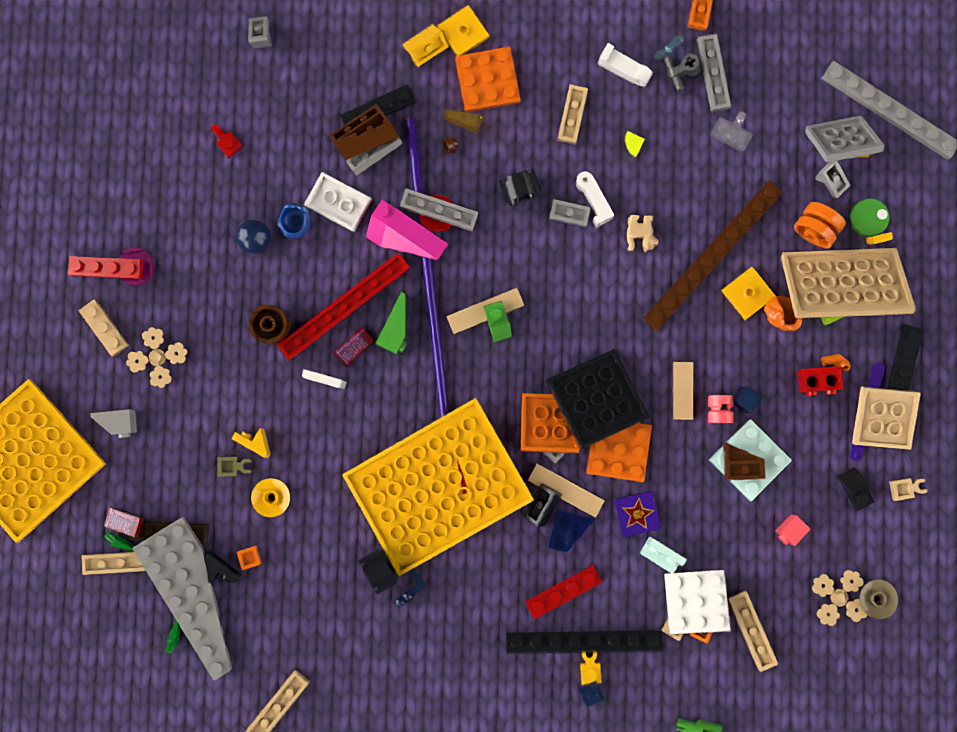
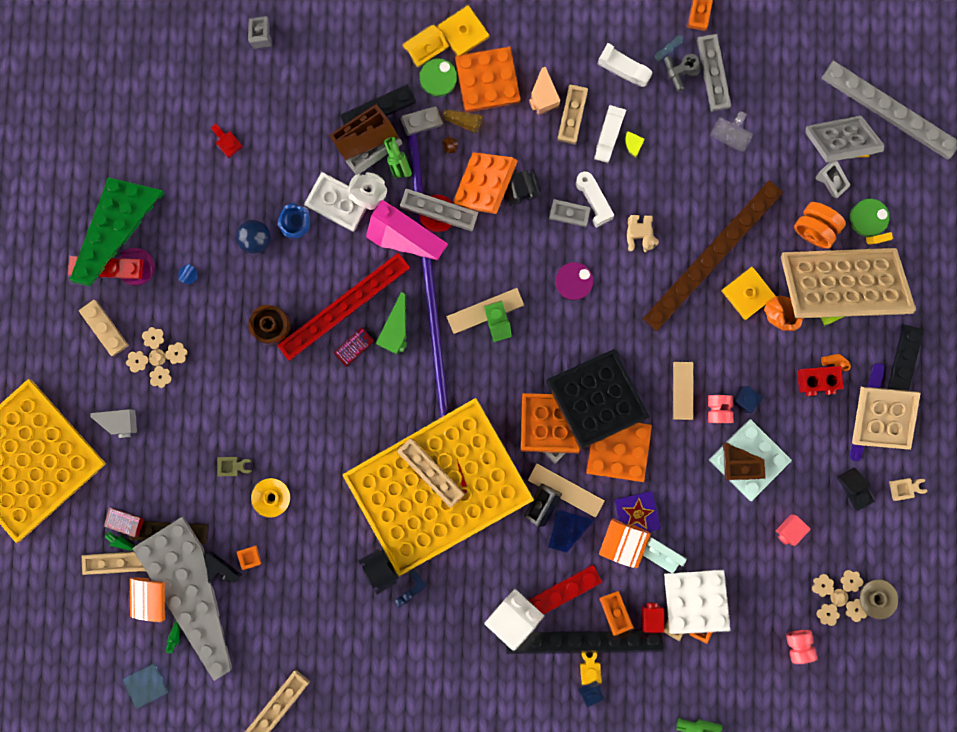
yellow slope [231,428,270,458] -> none
white tile [302,370,347,389] -> none
tan plate [727,590,778,672] -> none
none -> green wing [69,177,164,287]
none -> clear light blue piece [123,663,168,709]
none -> slope [130,577,165,622]
none -> blue plate [178,264,198,284]
none -> white plate [349,173,387,210]
none -> bright green arm [384,137,412,178]
none -> tan tile [397,438,465,508]
none -> light grey plate [400,106,443,136]
none -> bright green tile [420,59,457,97]
none -> orange plate [453,152,517,214]
none -> white slope [484,589,544,651]
none -> light nougat slope [529,67,560,115]
none -> magenta tile [555,262,593,300]
none -> white leg [594,105,626,163]
none -> orange slope [599,518,651,568]
none -> orange plate [599,591,633,636]
none -> red brick [641,602,664,633]
none -> coral wheel [786,630,818,664]

